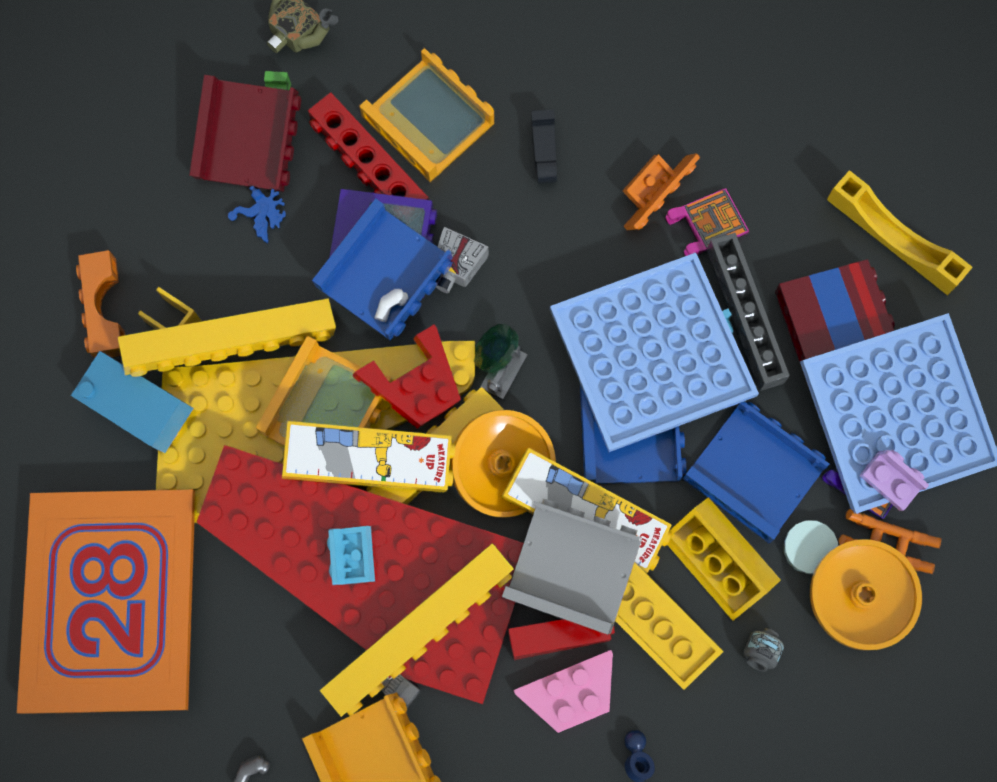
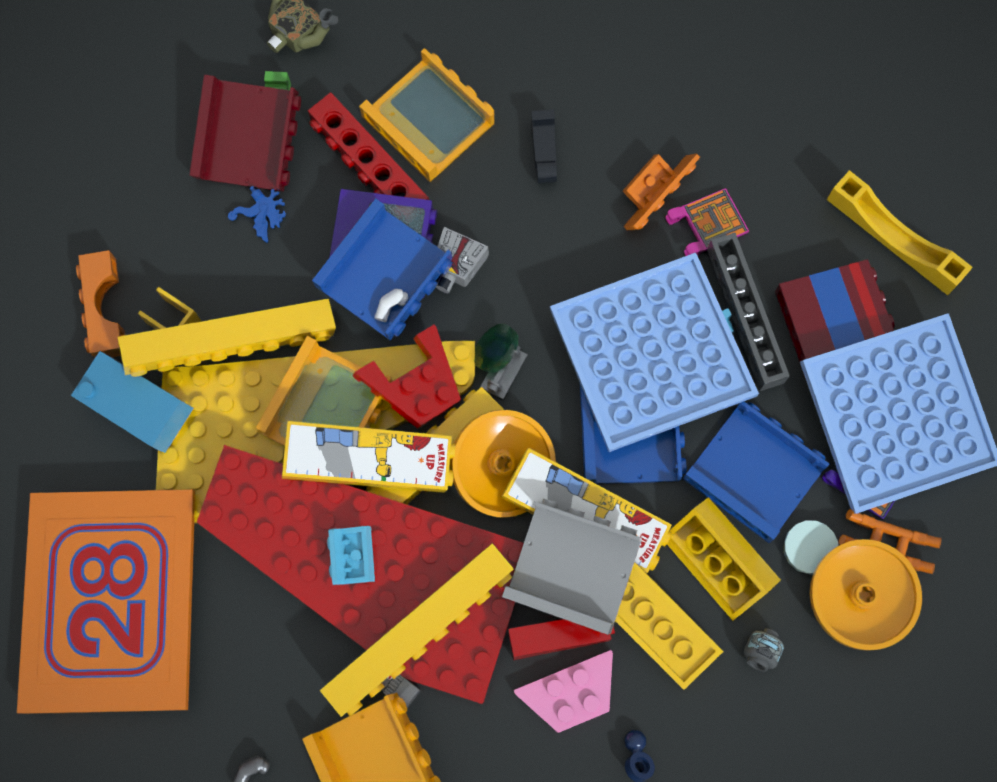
lavender bracket [859,450,929,511] -> none

